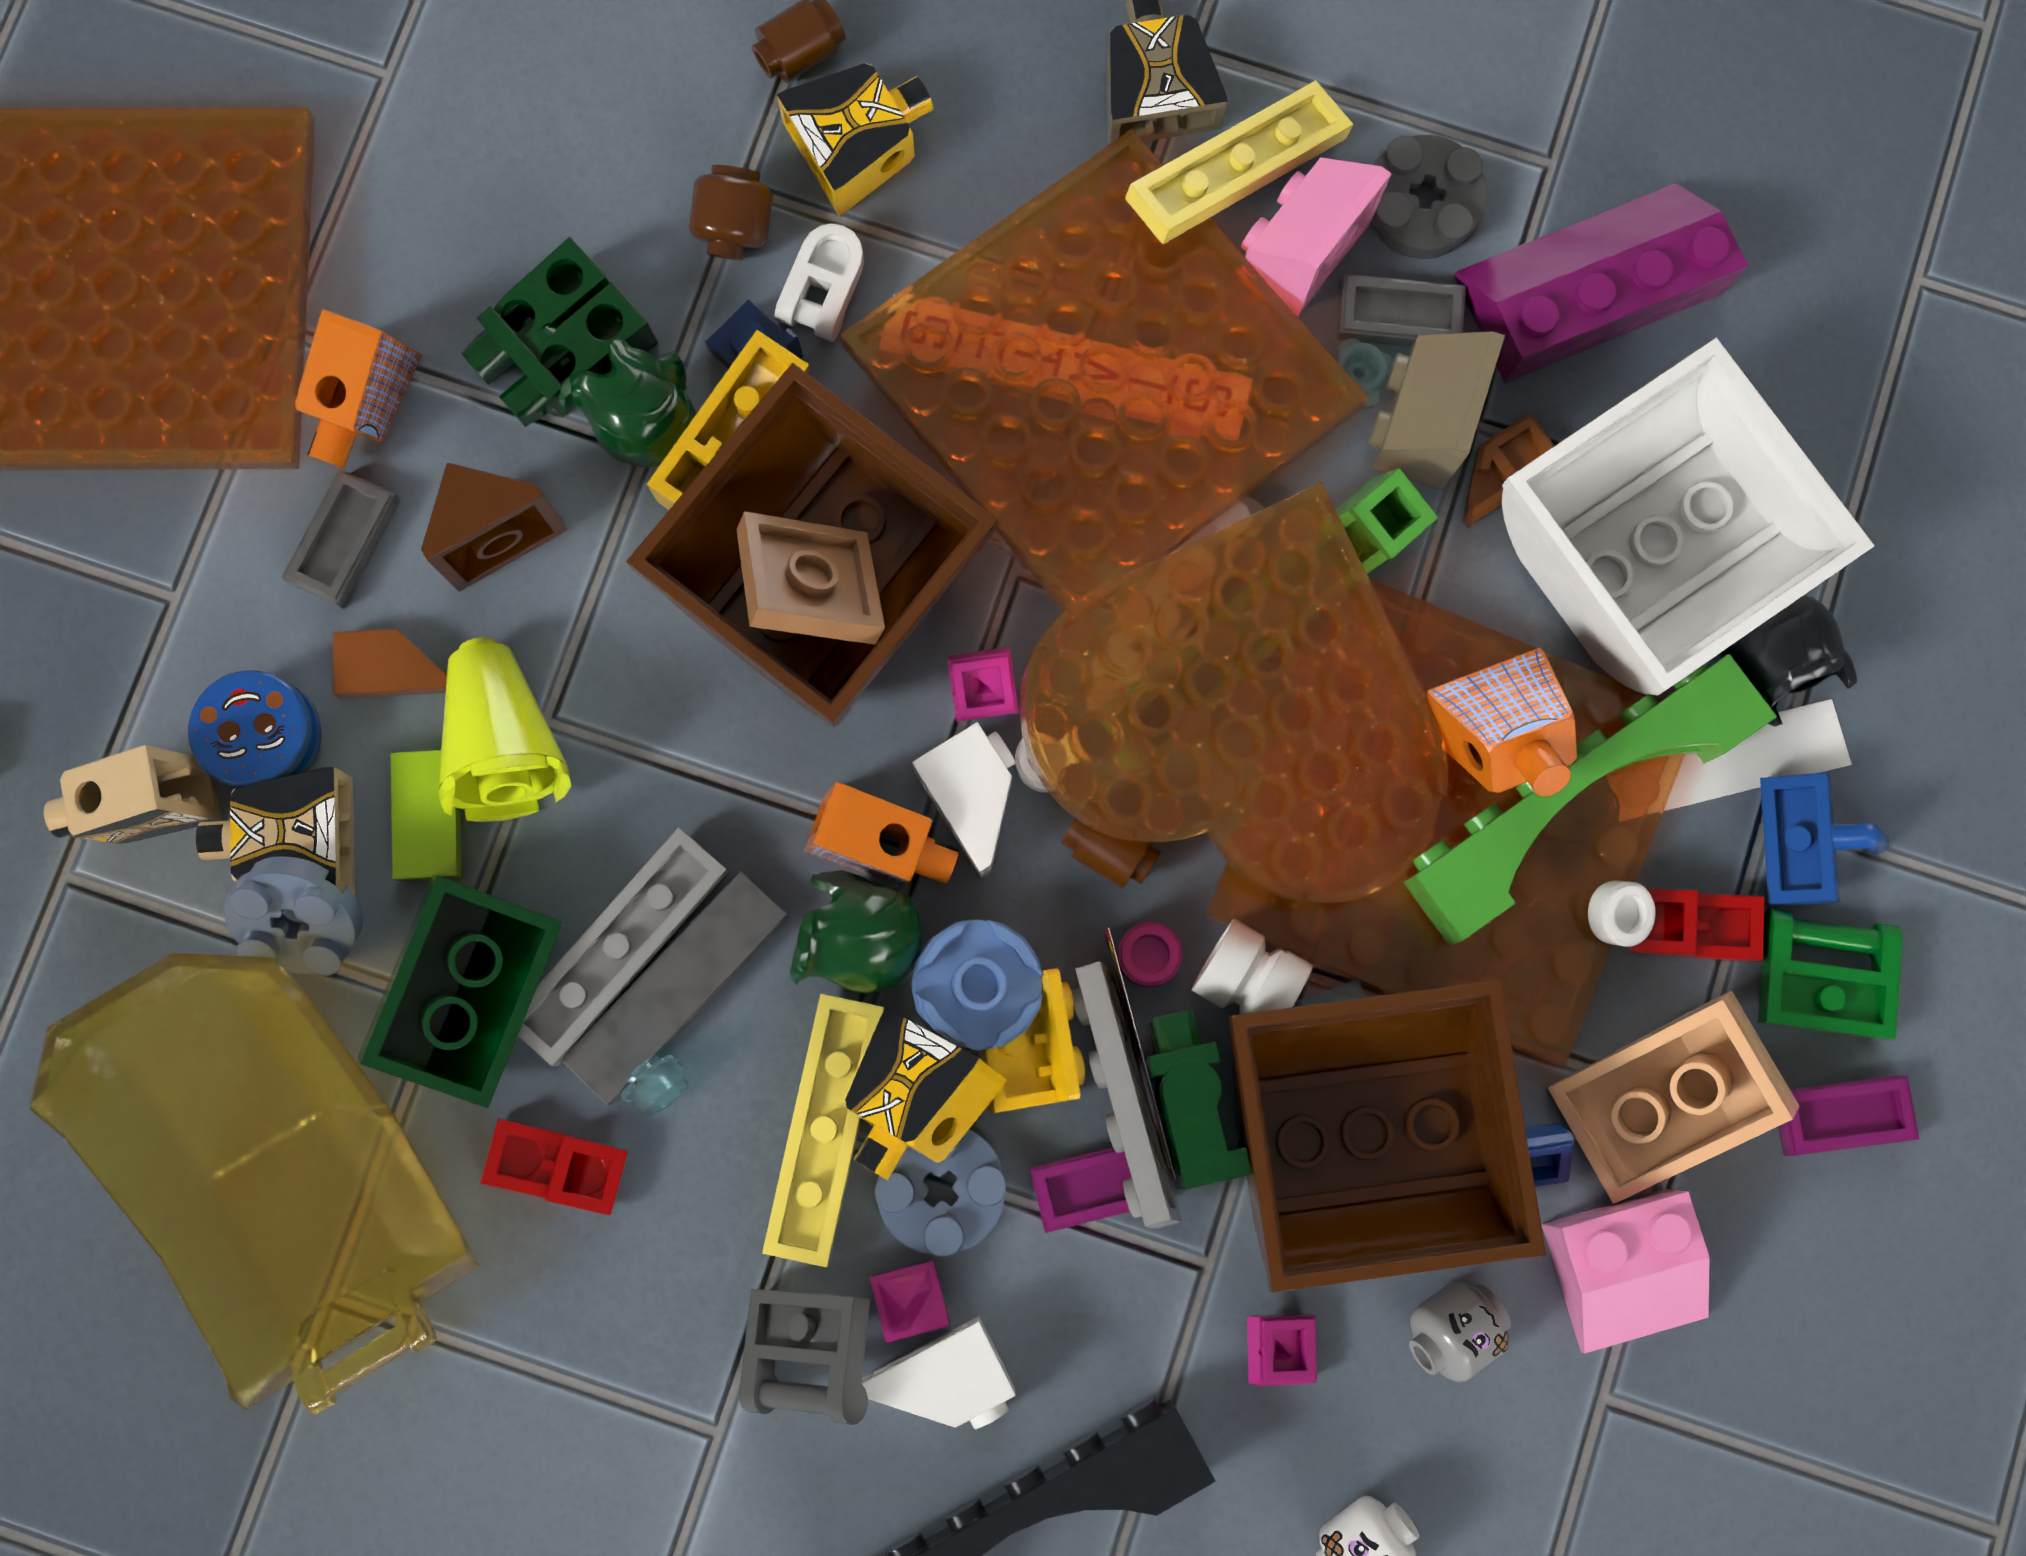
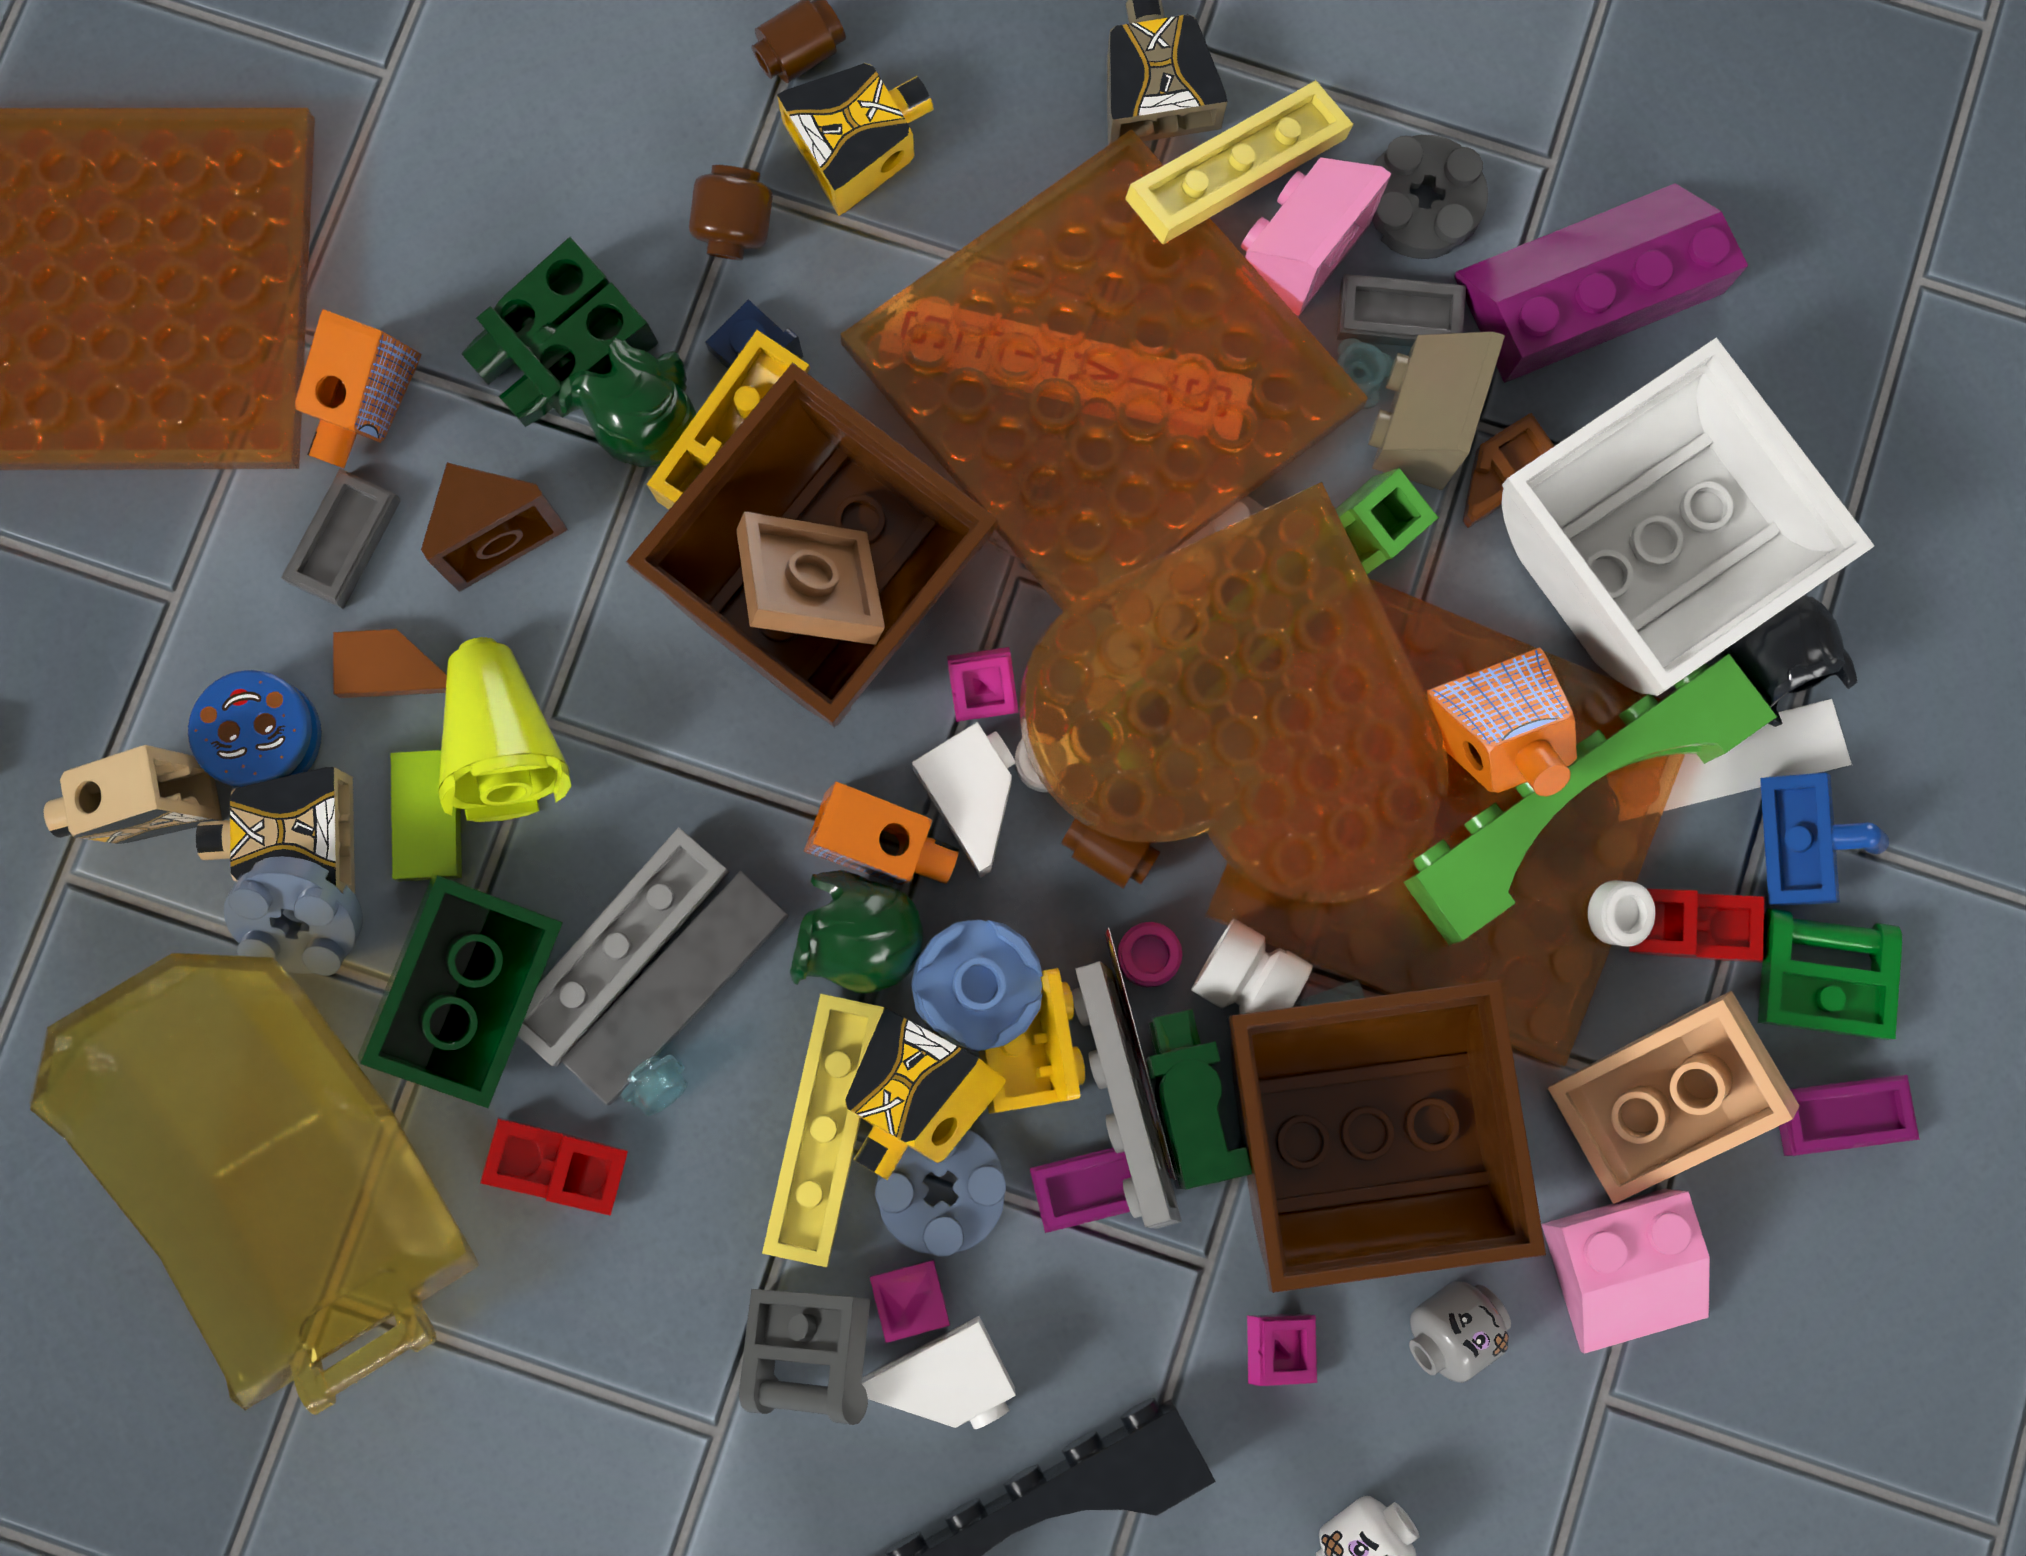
white plate [774,223,864,342] -> none
blue slope [1525,1123,1574,1187] -> none

